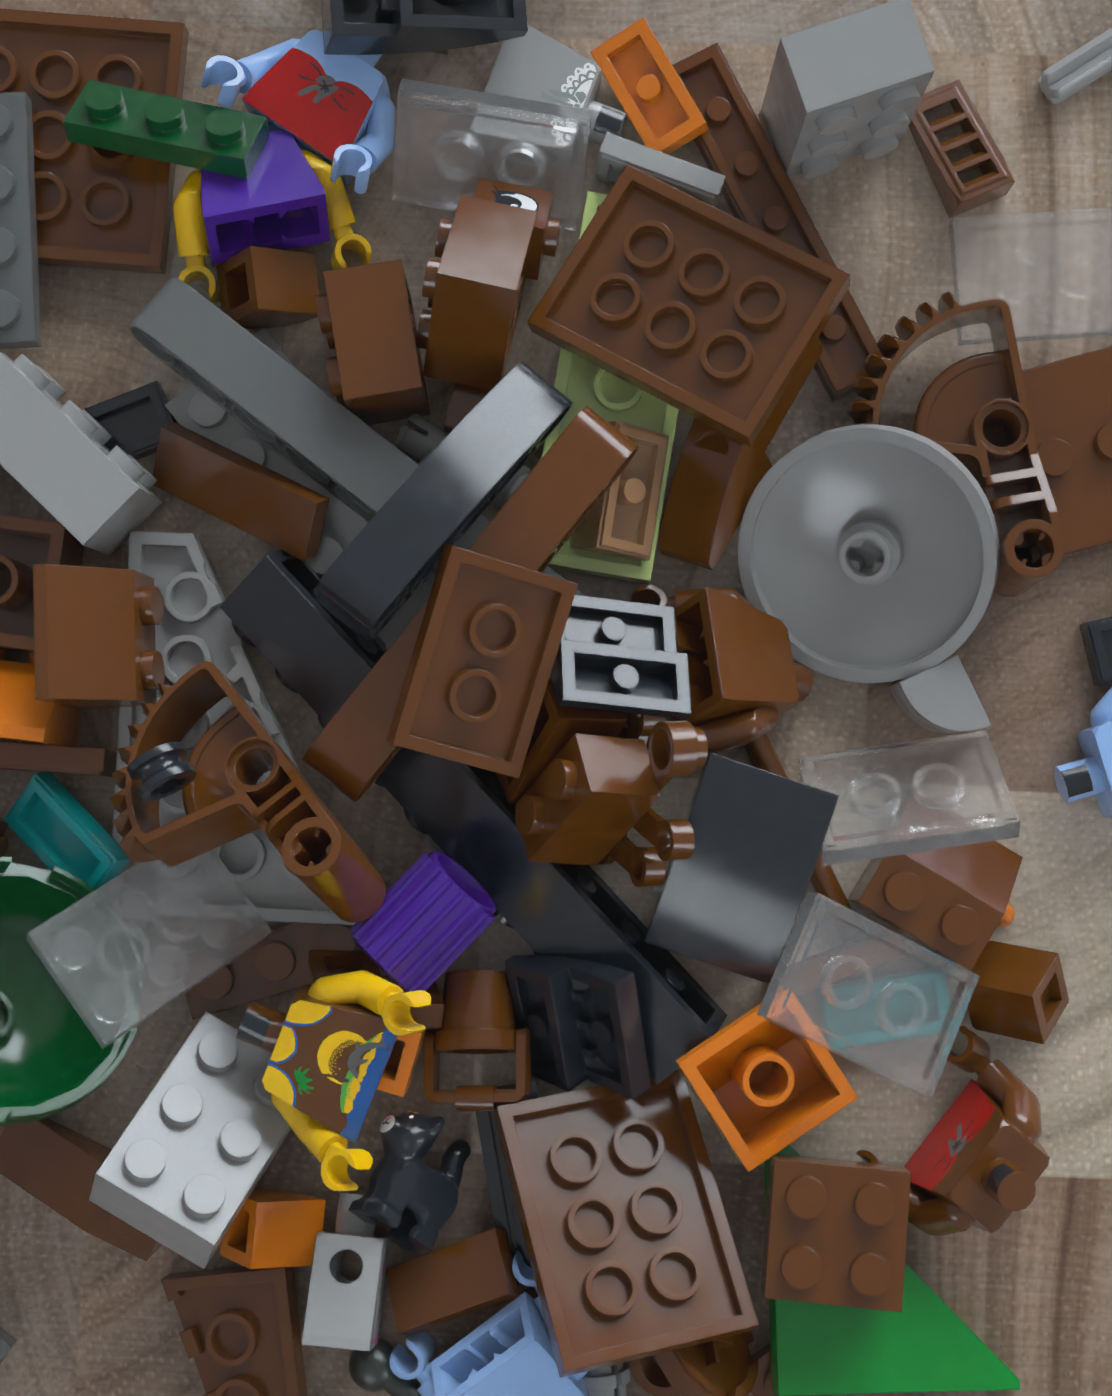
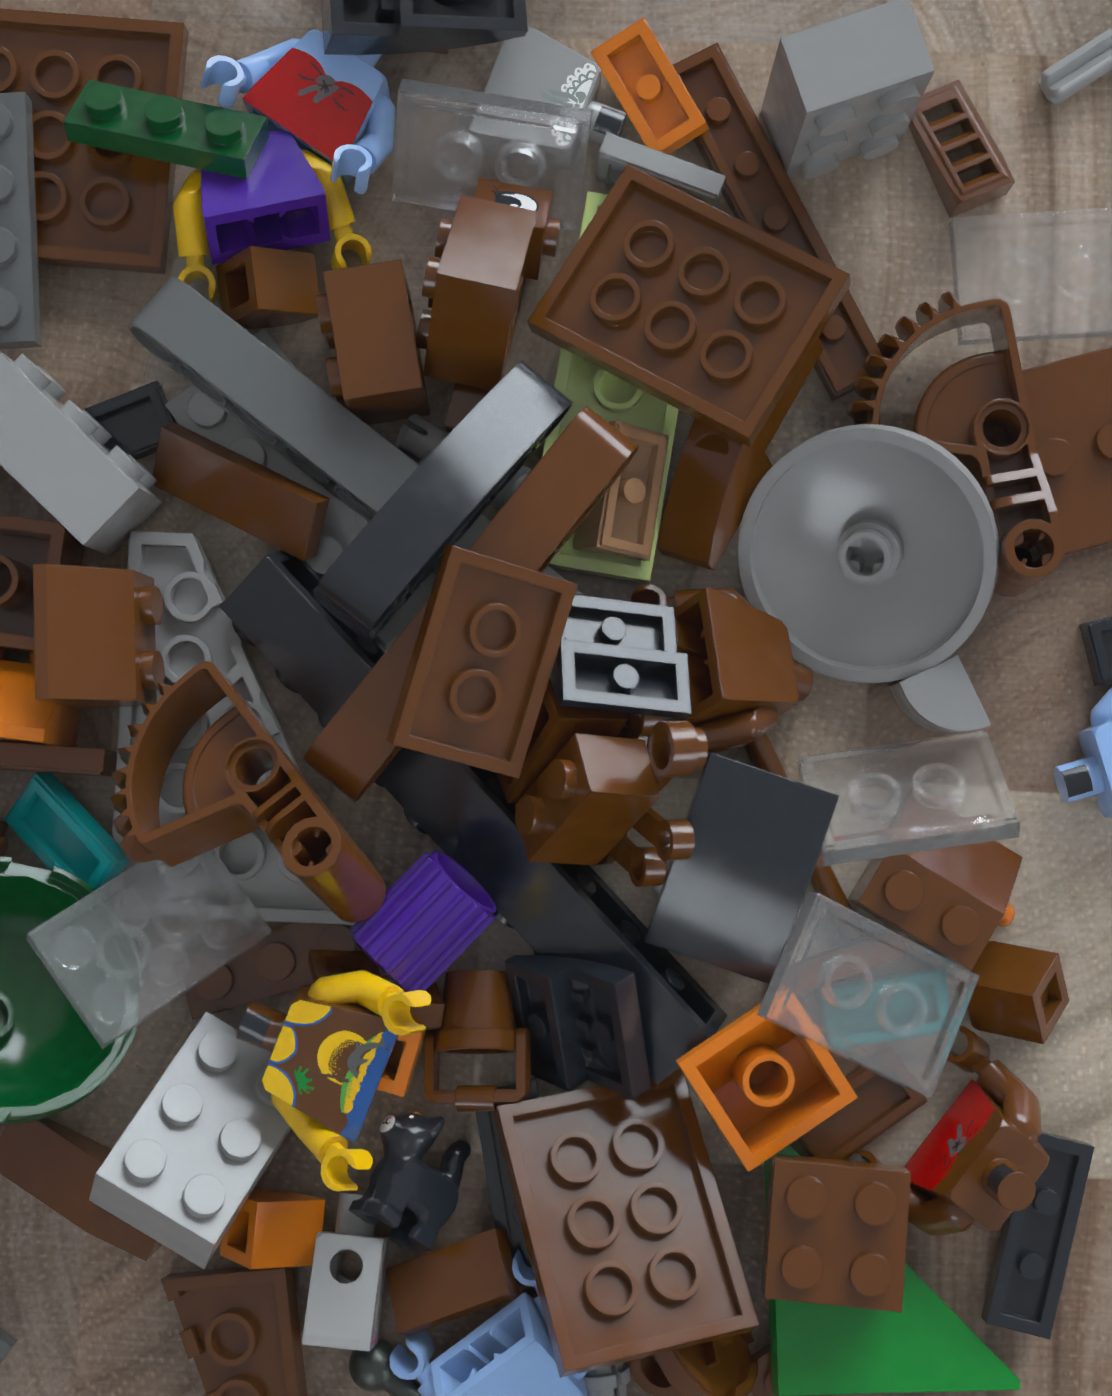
black bush [126,741,197,802] -> none
none -> reddish brown tile [797,1046,928,1160]
none -> black plate [981,1131,1095,1340]

